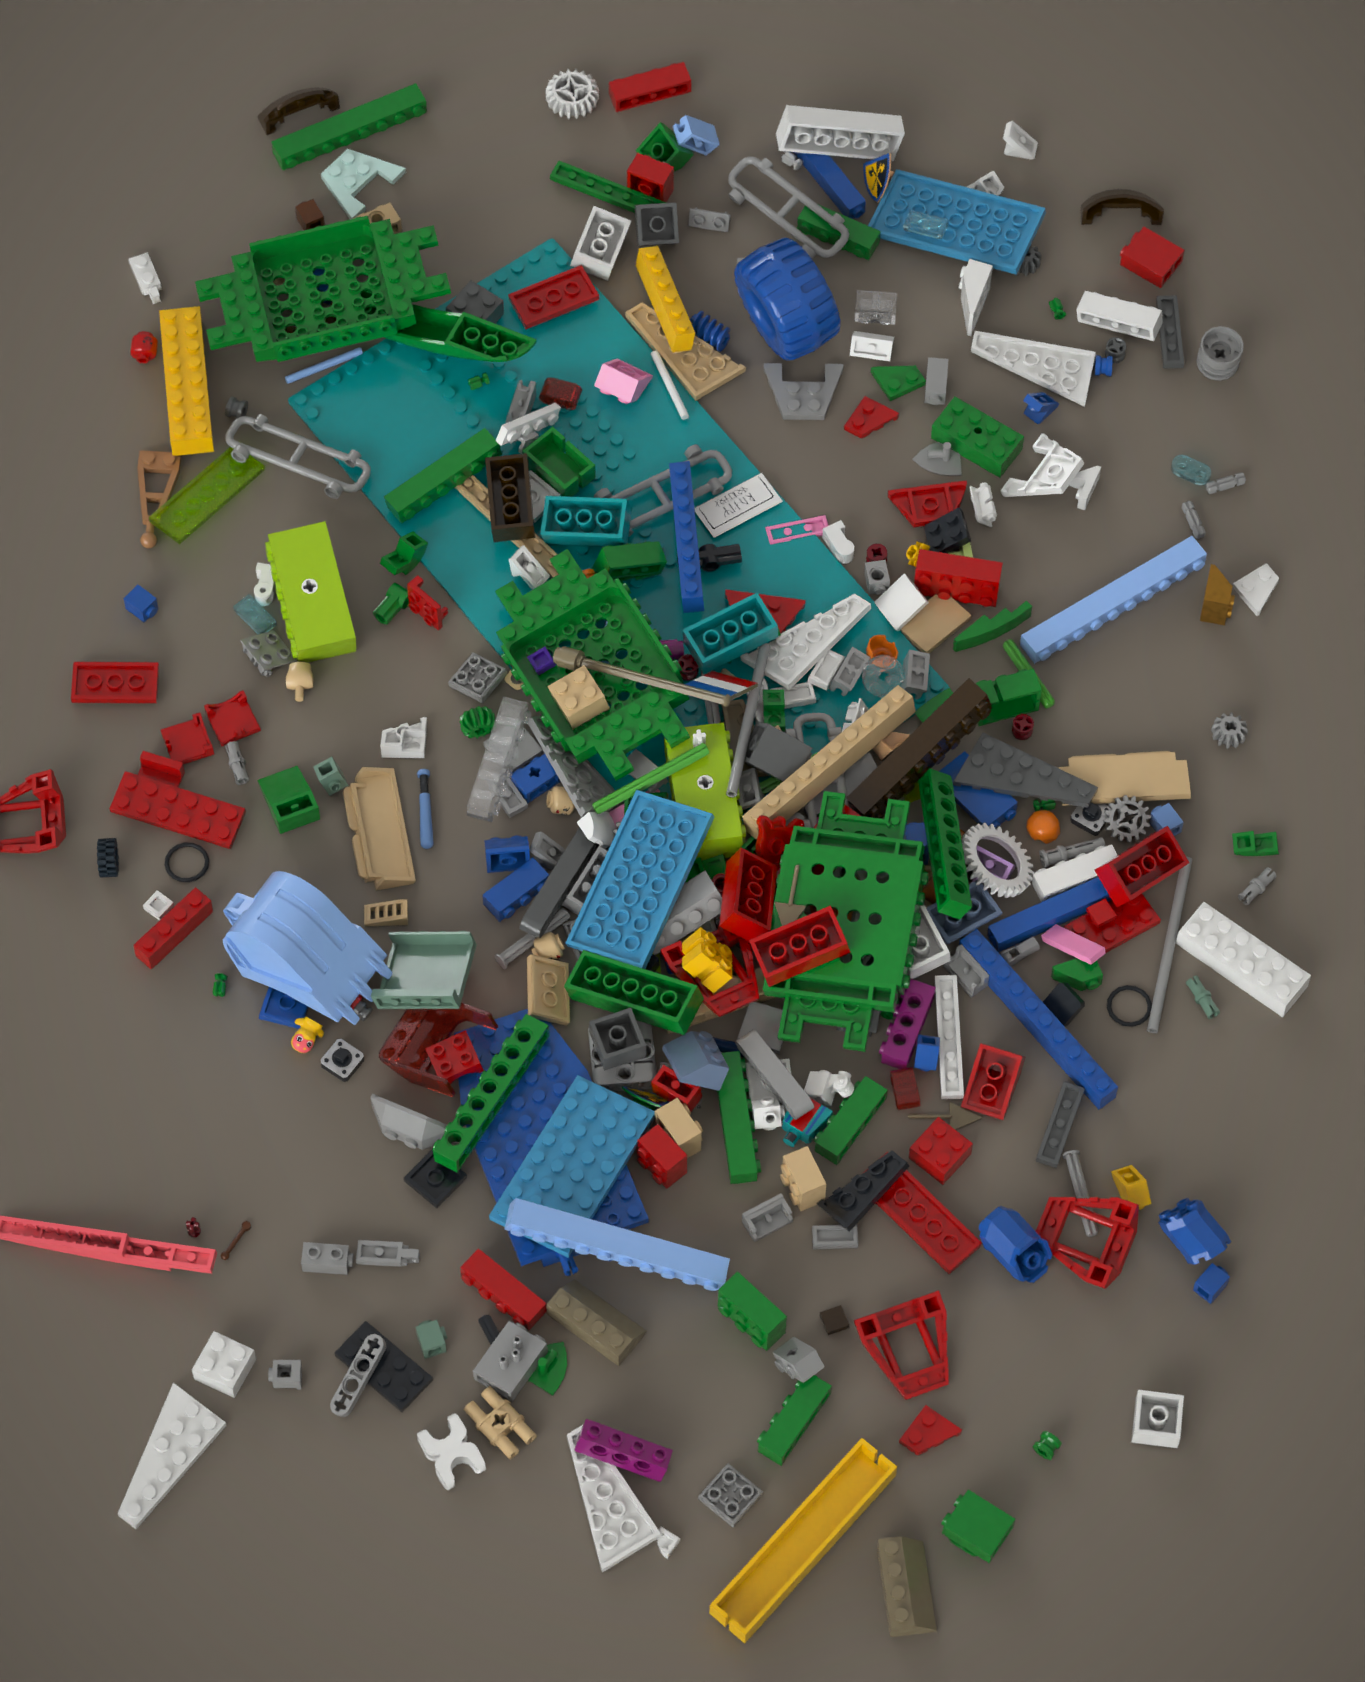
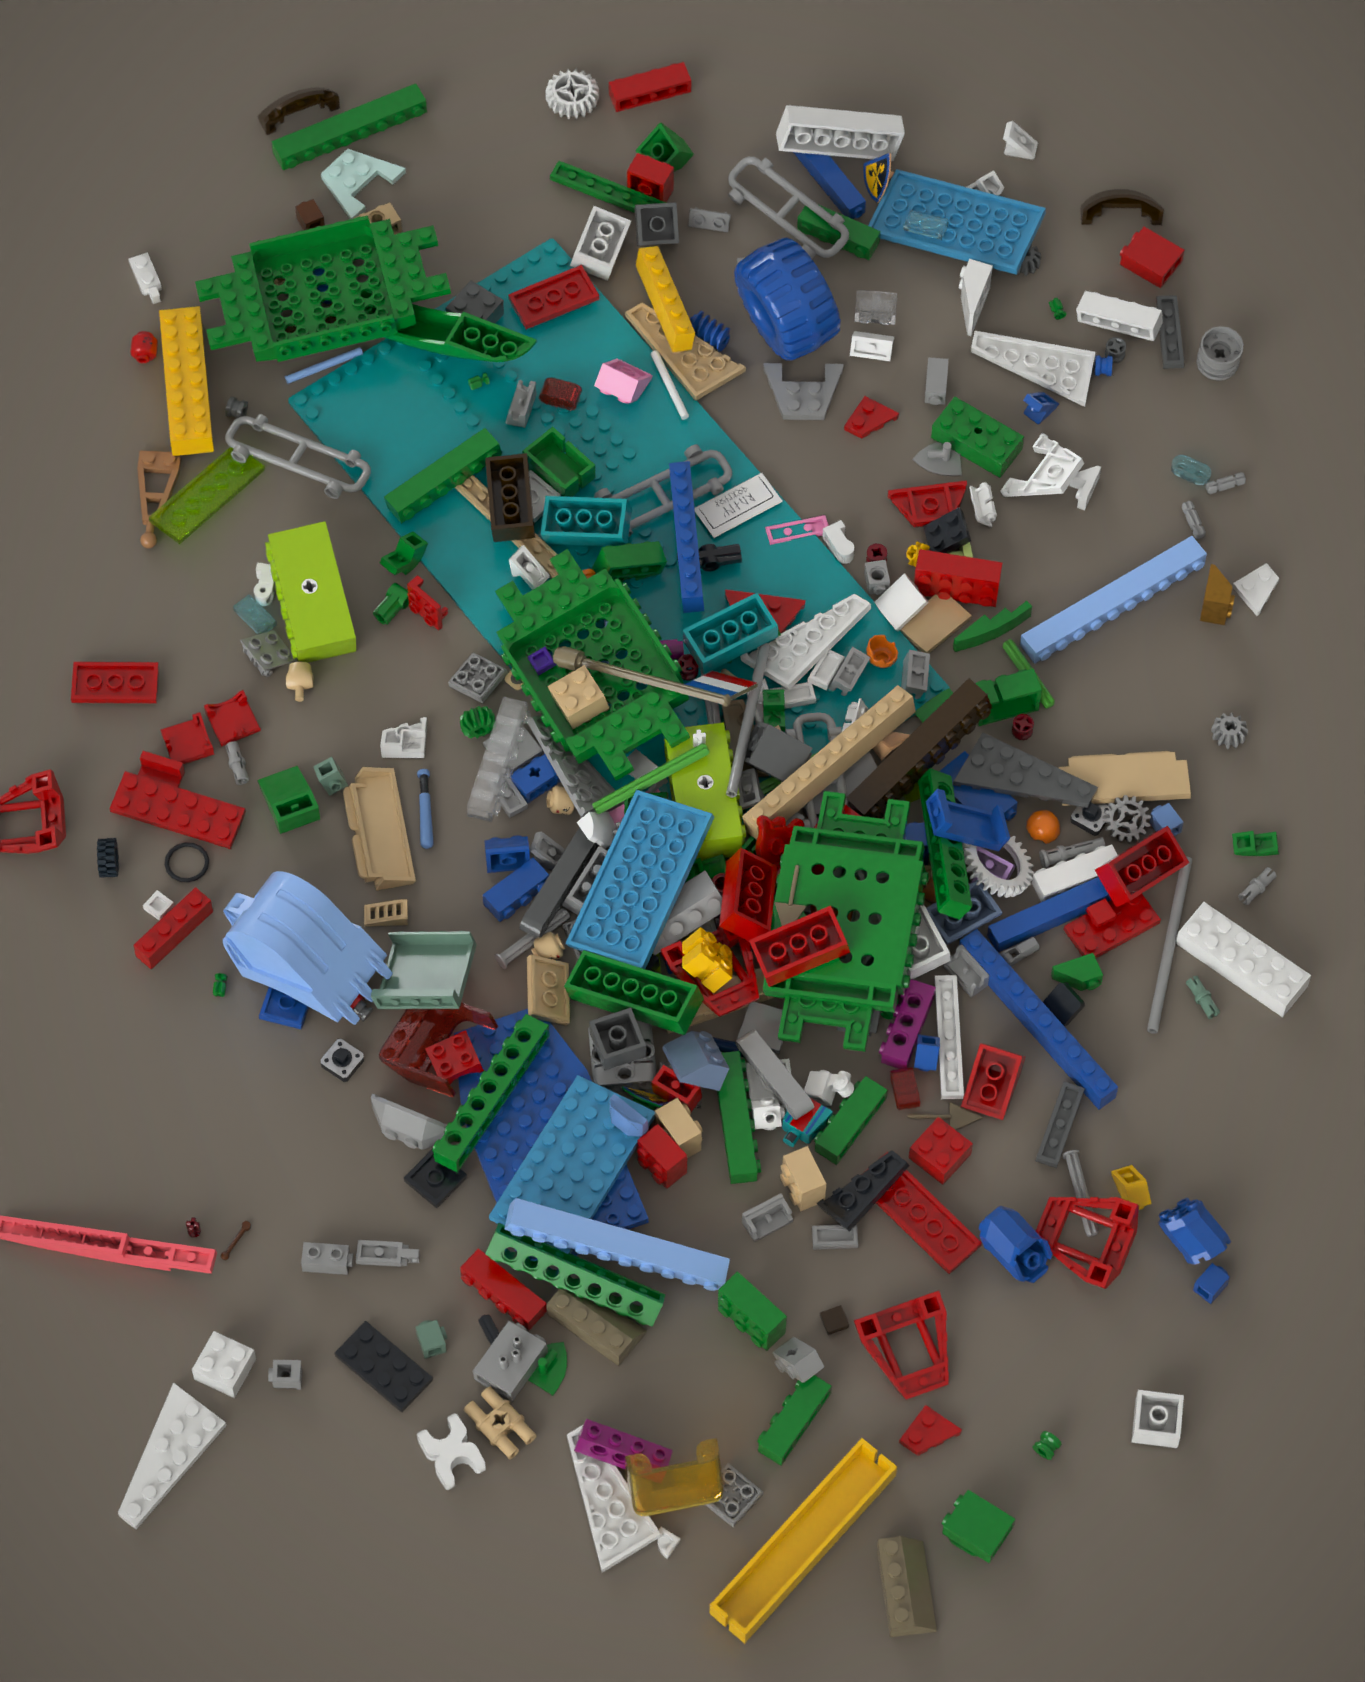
blue brick [124,585,158,623] -> none
animal [291,1016,324,1053] -> none
light grey beam [330,1334,386,1417] -> none
white plate [496,403,561,454] -> none
light blue brick [673,115,720,156] -> none
white piece [782,151,803,170] -> none
clear plate [862,655,905,698] -> none
green wing [870,366,926,401] -> none
green piece [1033,799,1056,812] -> none
bright pink tile [1041,924,1105,965] -> none
black piece [1107,985,1152,1027] -> none
none -> green brick [485,1223,666,1327]
none -> medium blue slope [609,1094,648,1137]
none -> clear yellow windscreen [625,1438,724,1516]
none -> blue panel [926,789,1010,851]

